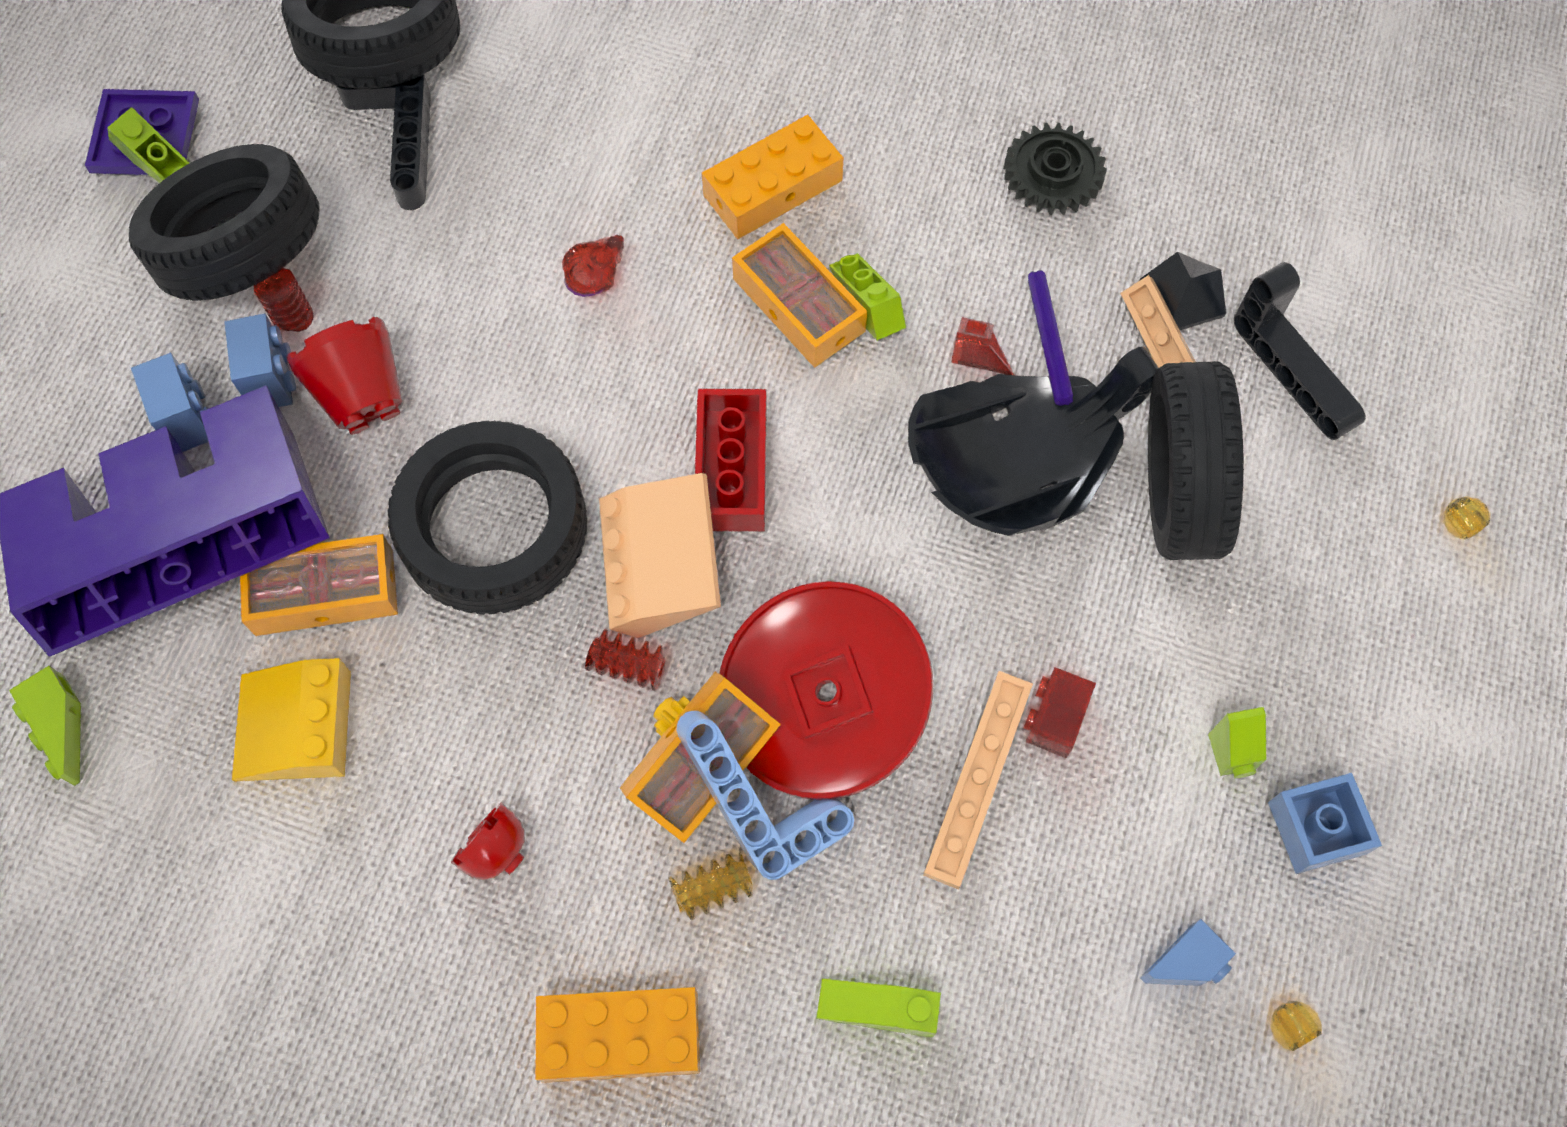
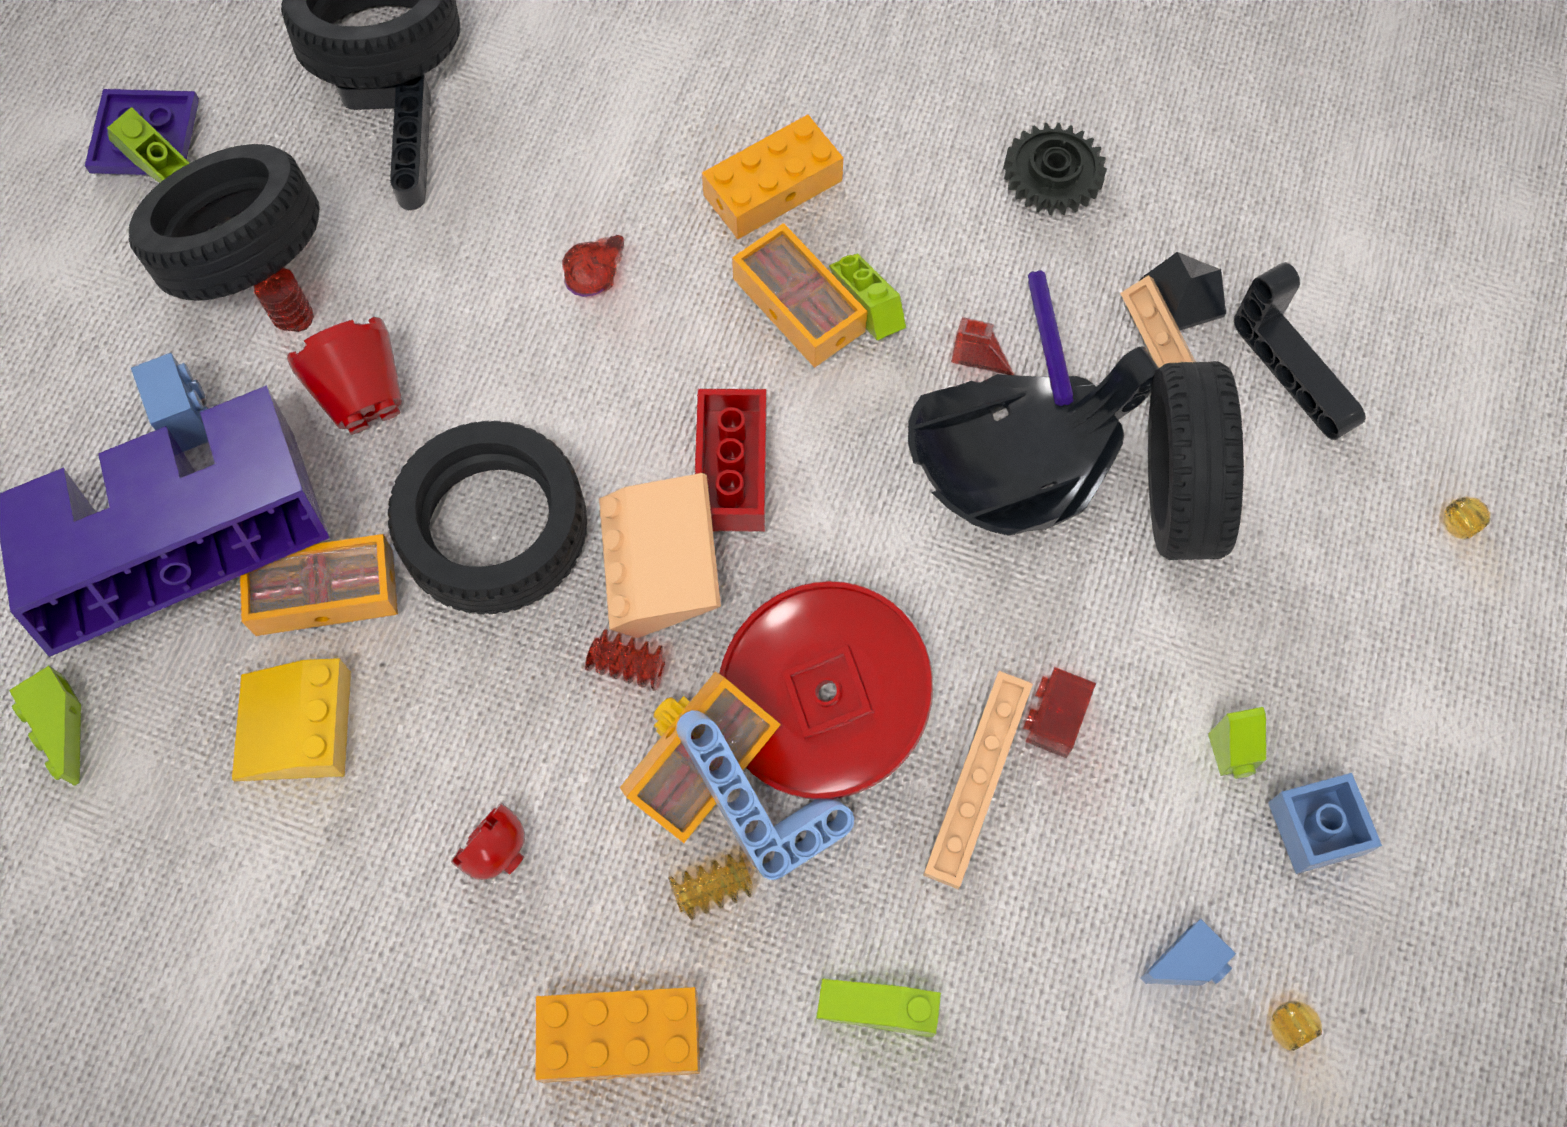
medium blue brick [224,313,296,407] -> none

